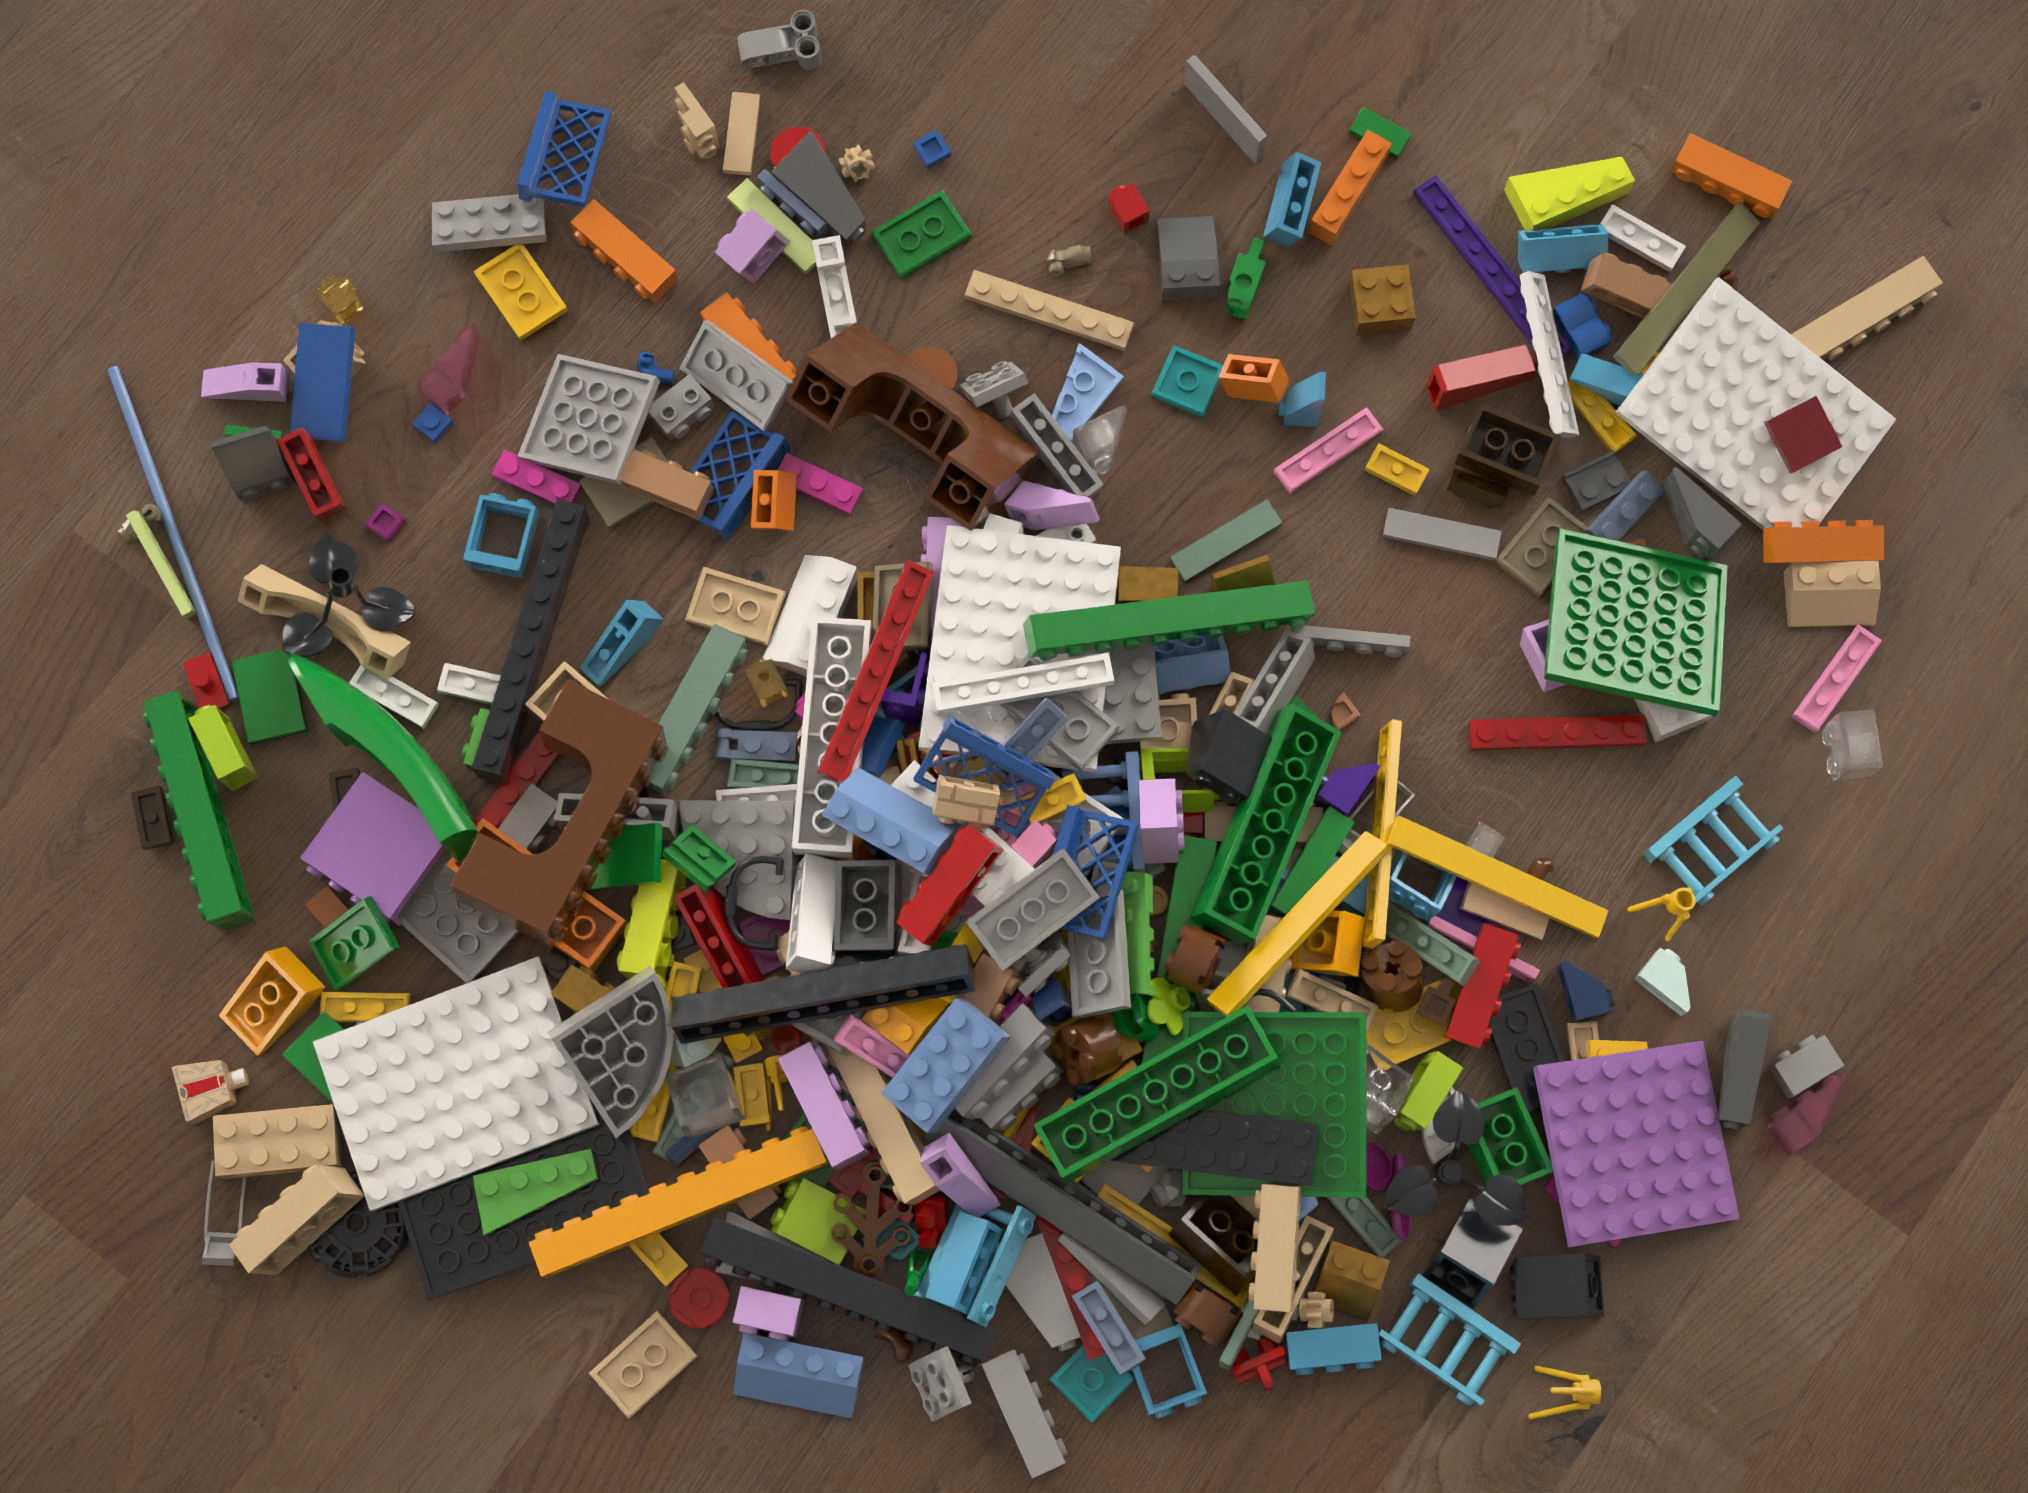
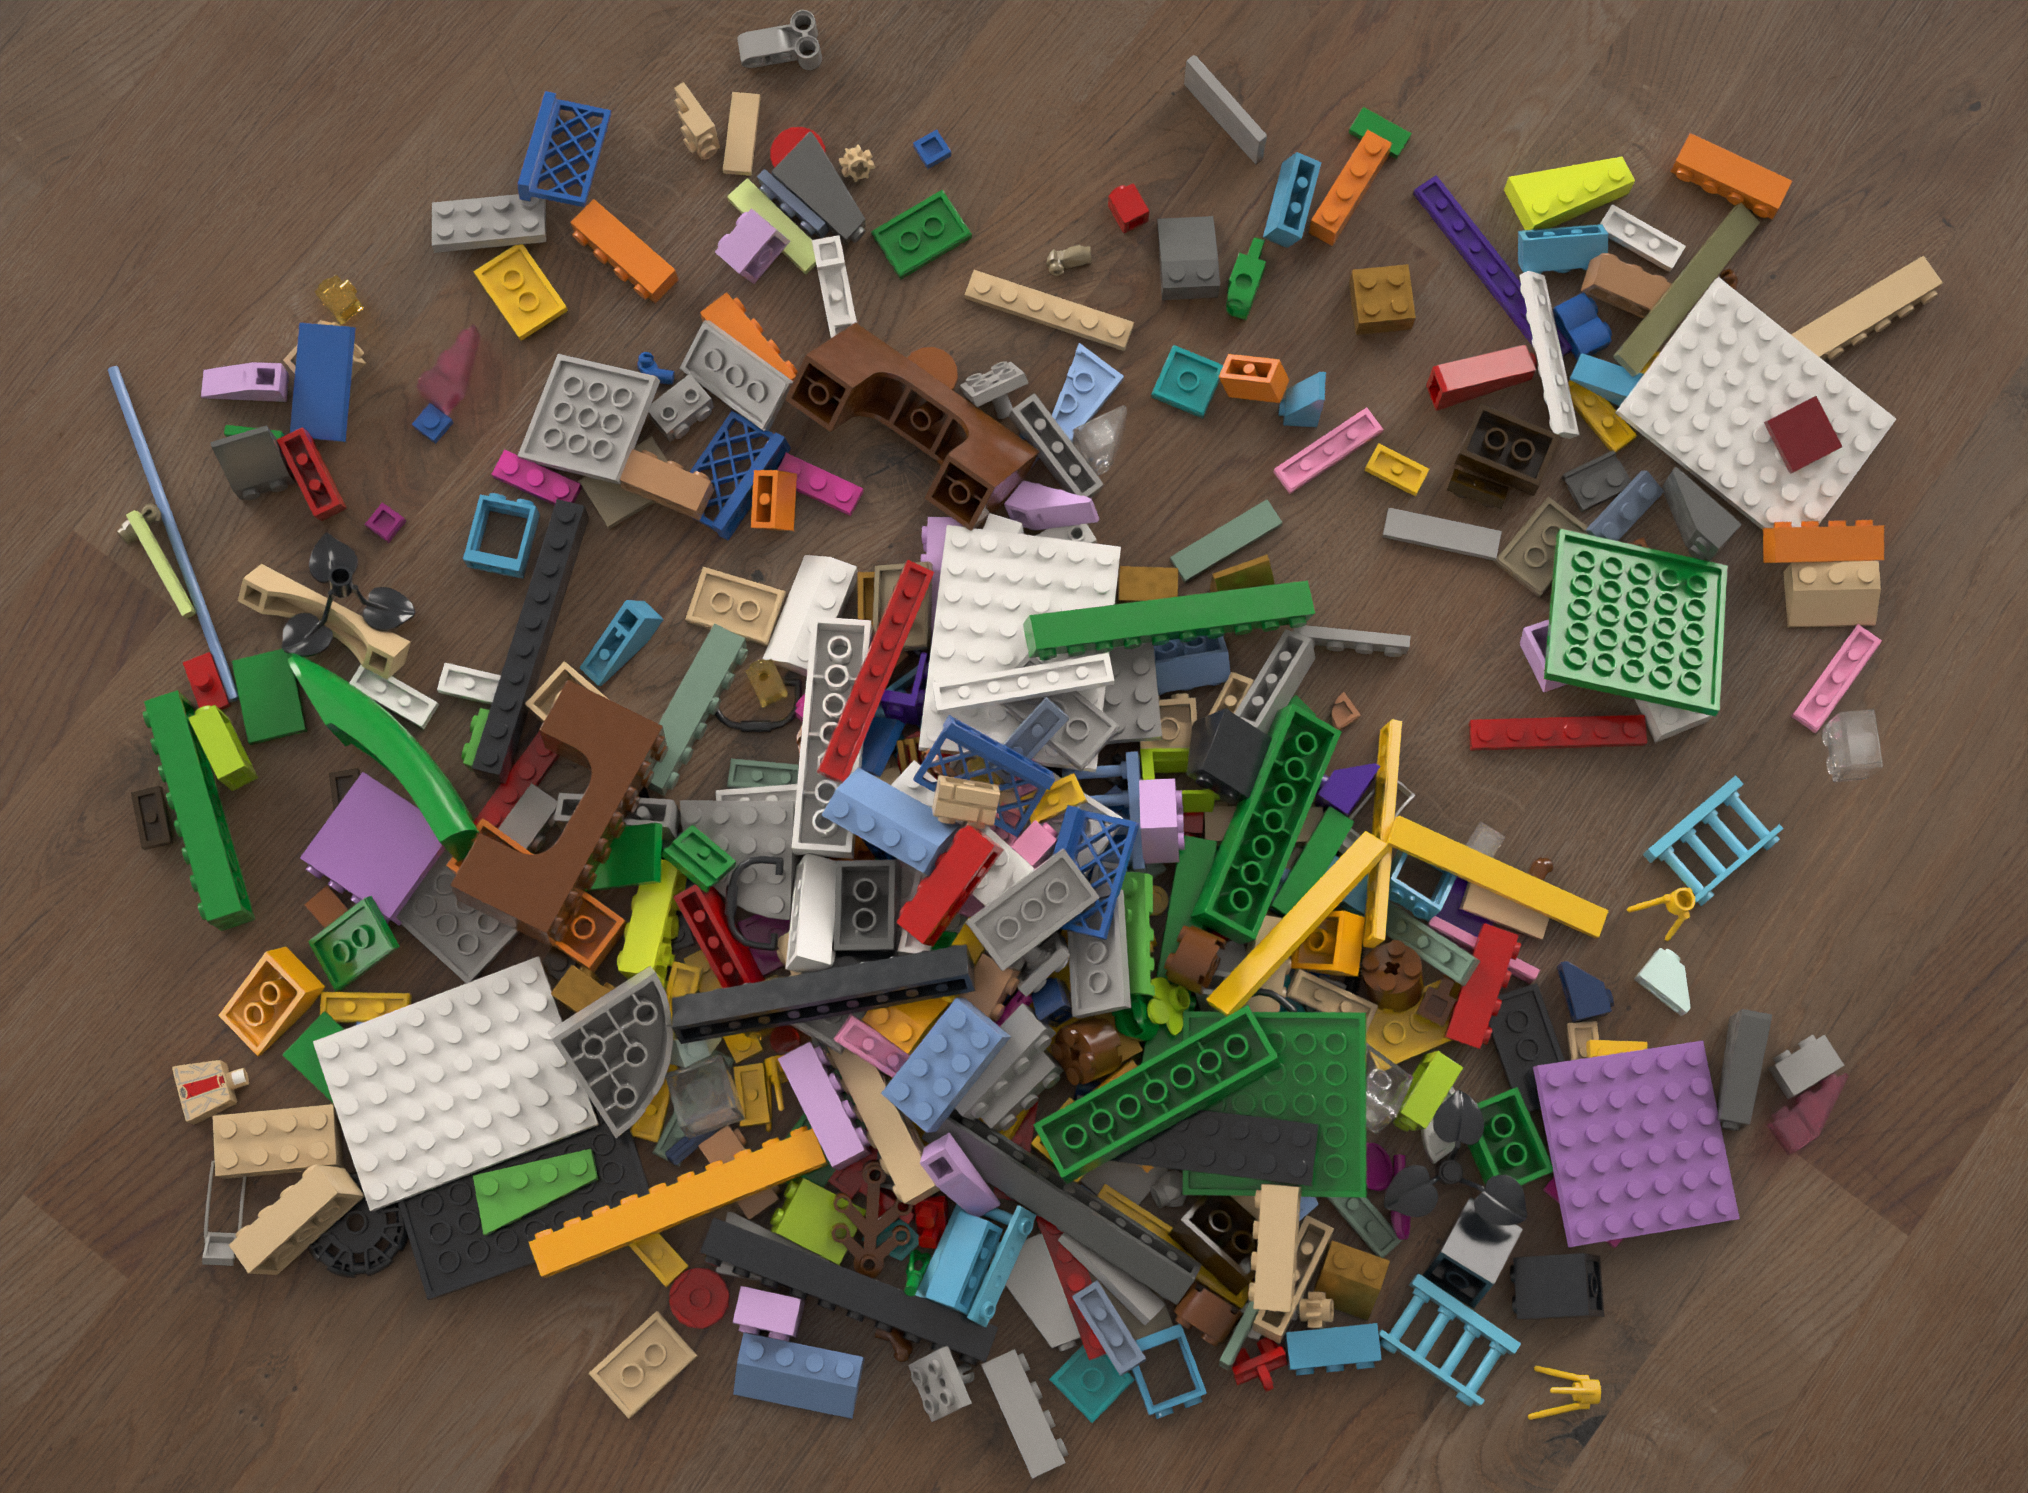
sand blue plate [714,728,797,763] -> none

